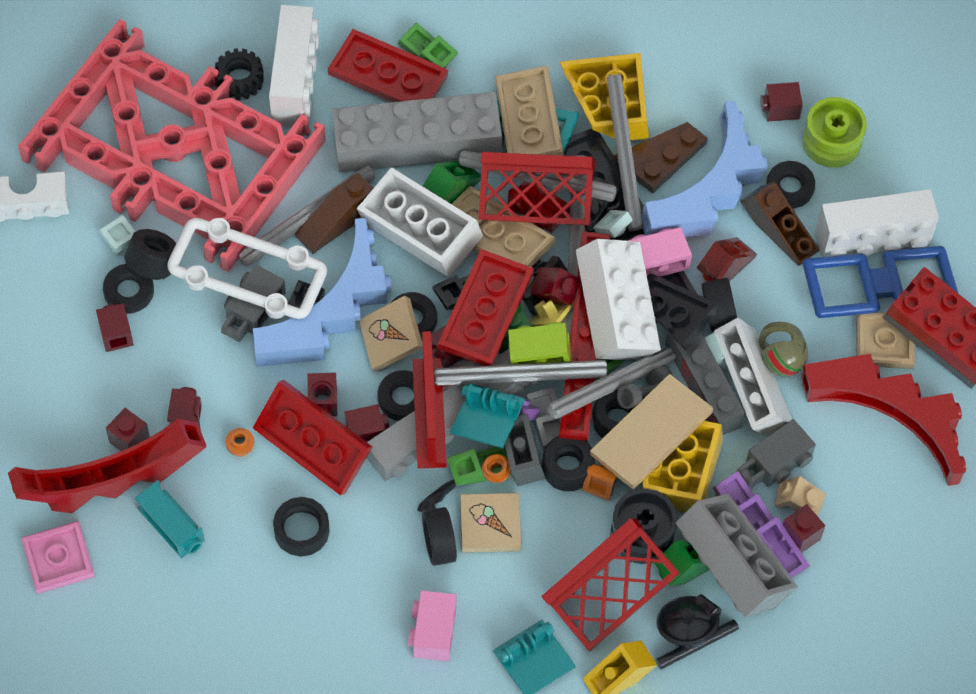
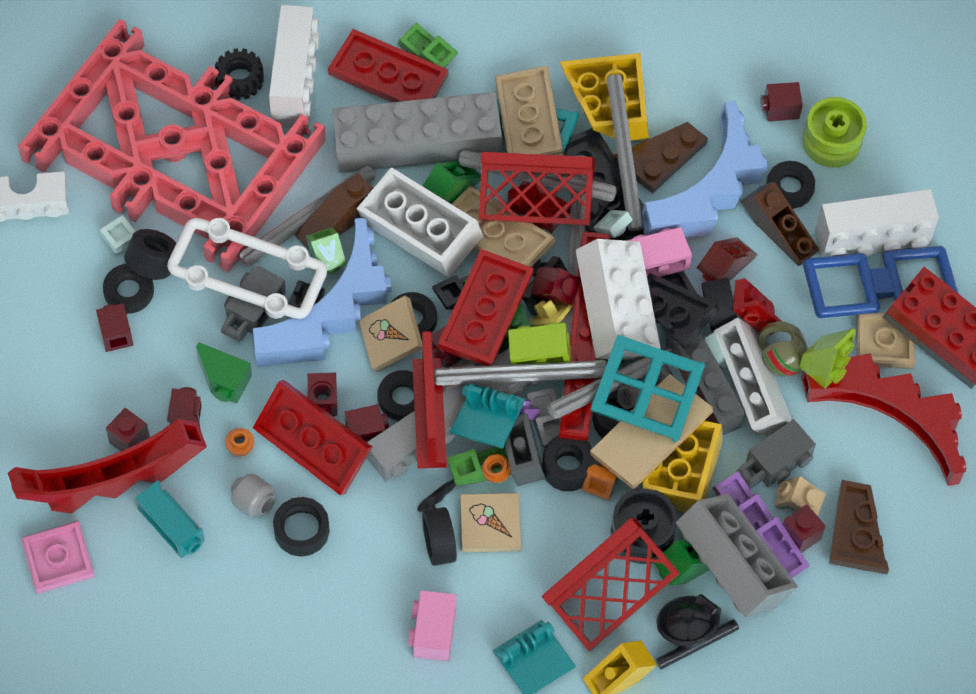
none -> green slope [196,342,252,404]
none -> light grey head [231,474,275,517]
none -> brick [305,227,347,274]
none -> teal window [590,334,705,443]
none -> red bracket [733,278,783,335]
none -> lime slope [799,328,856,389]
none -> reddish brown wing [829,480,889,574]

